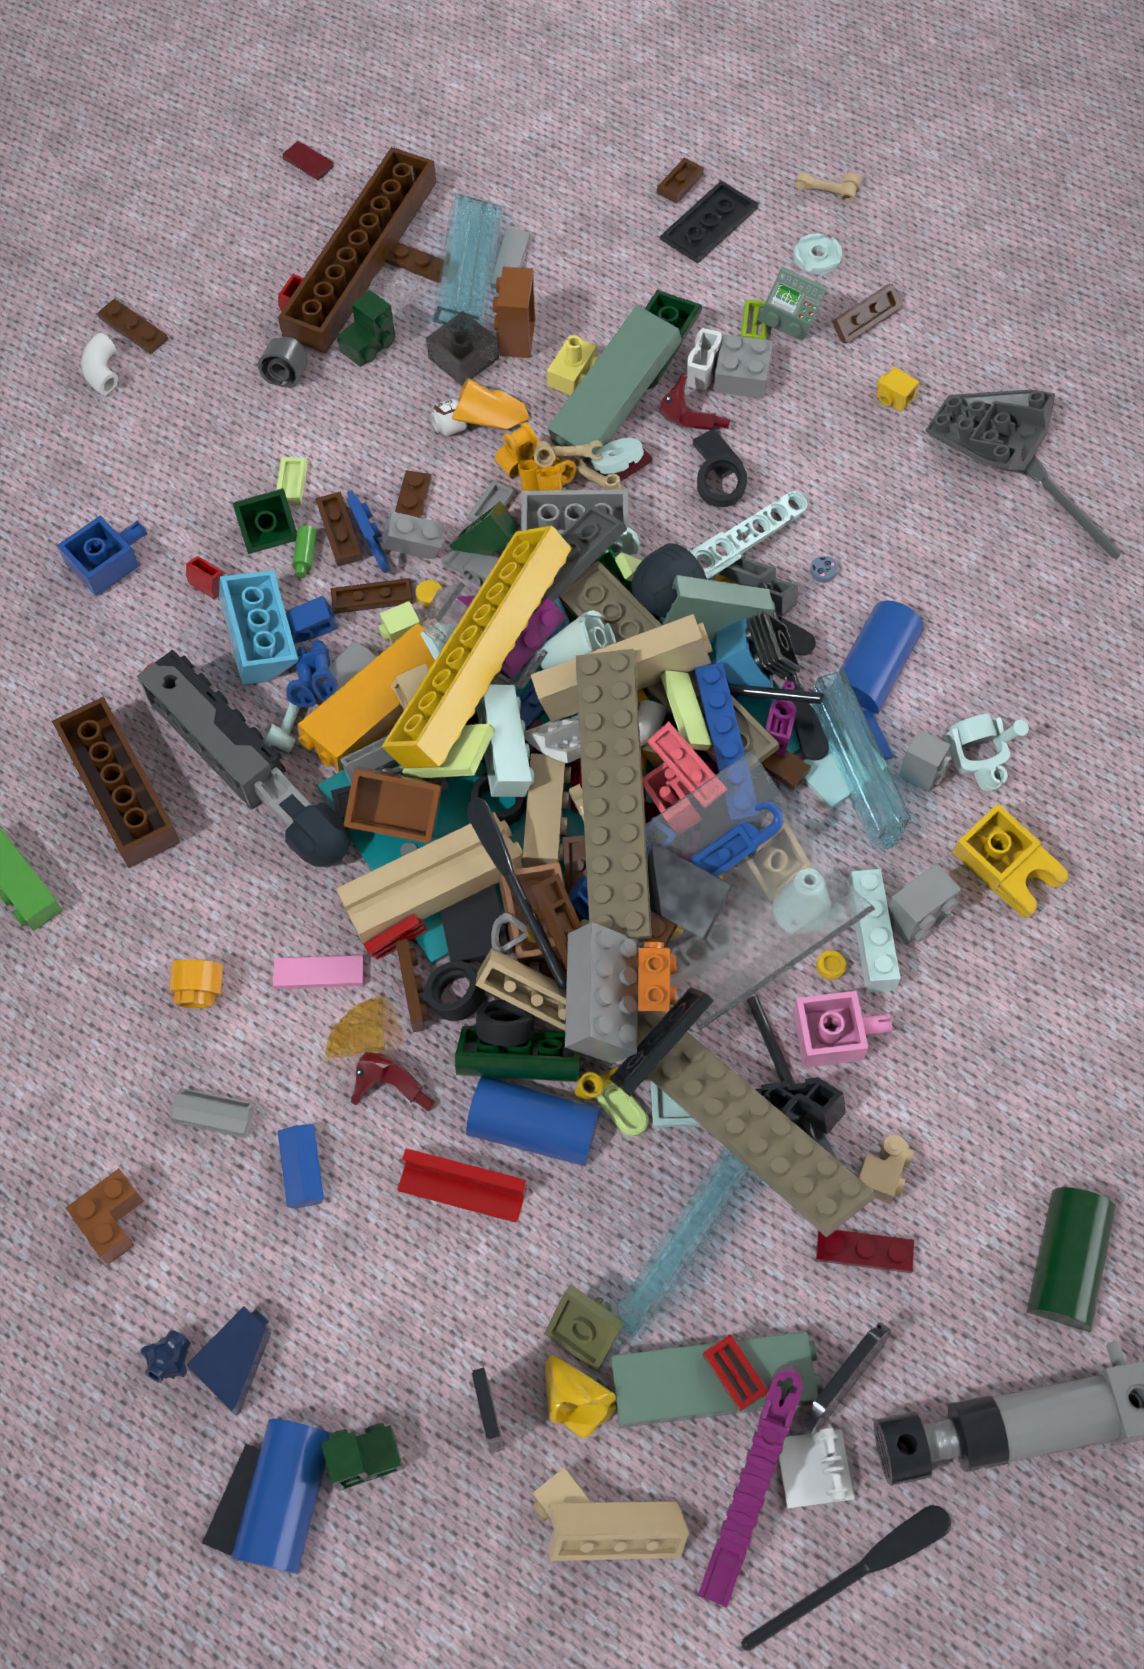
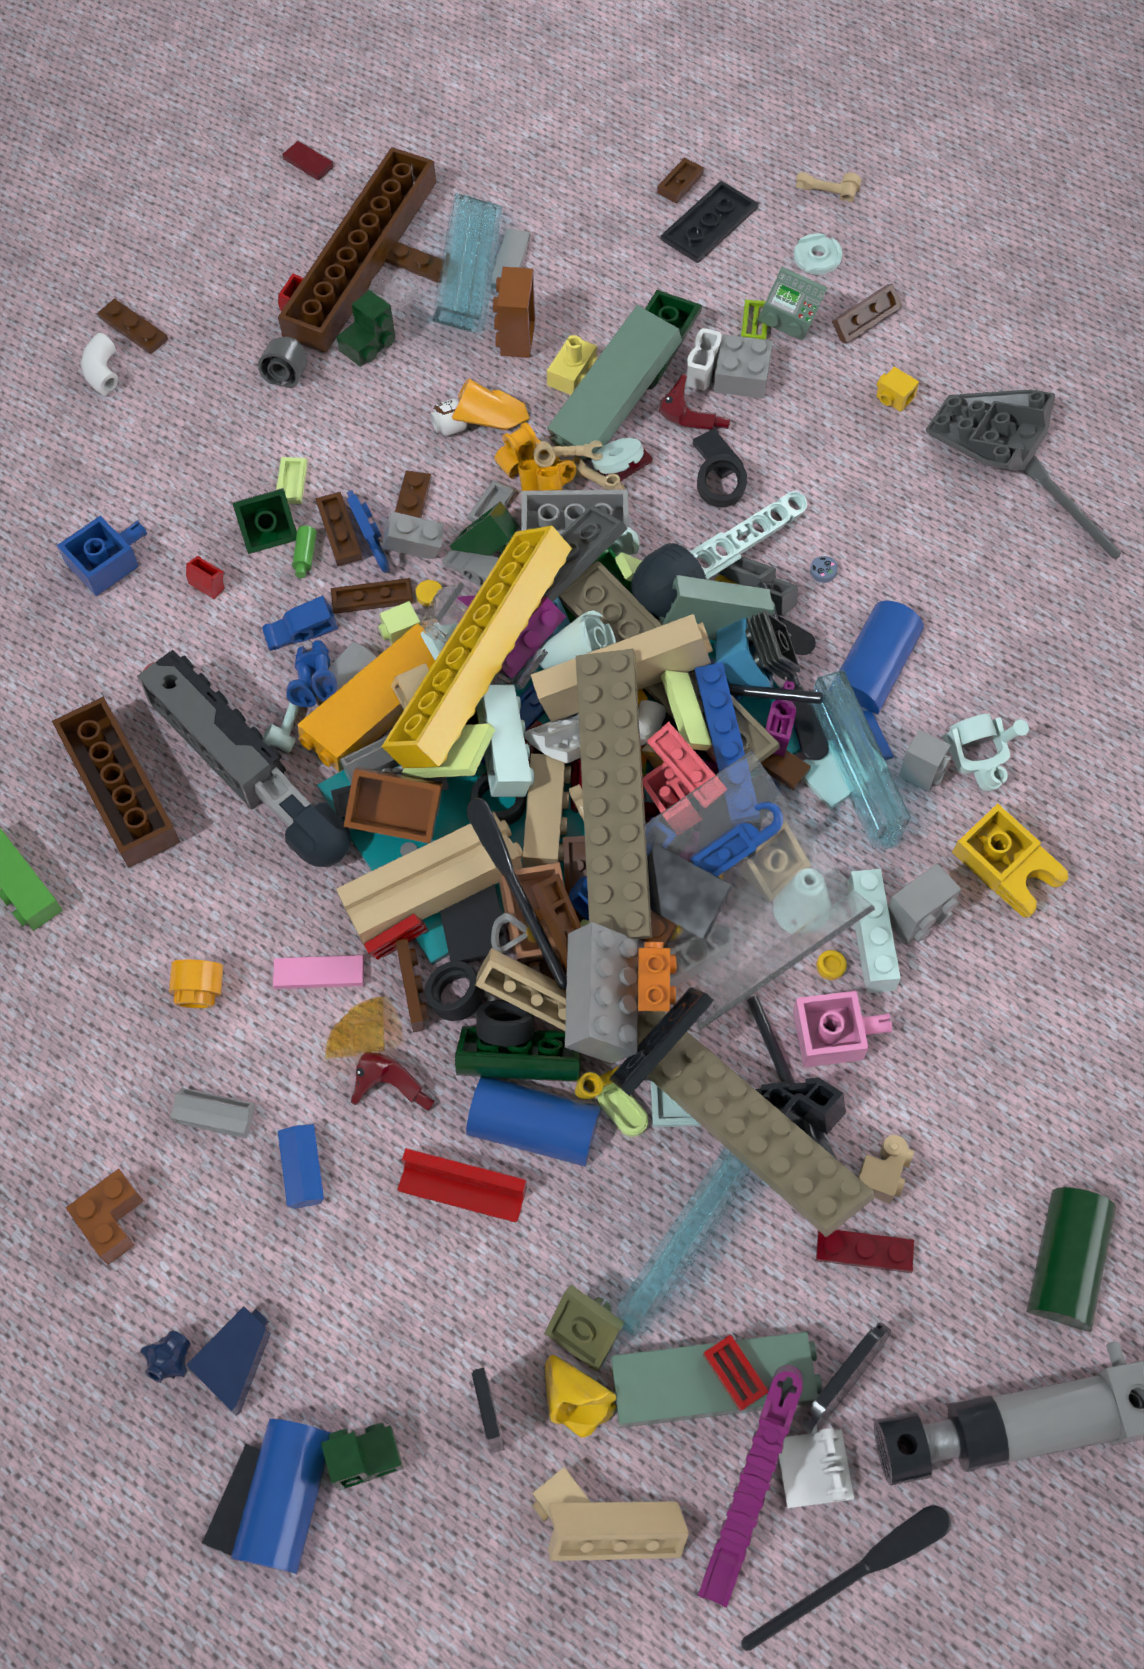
medium azure slope [219,570,298,685] -> none
clear smoke brick [426,310,499,386] -> none

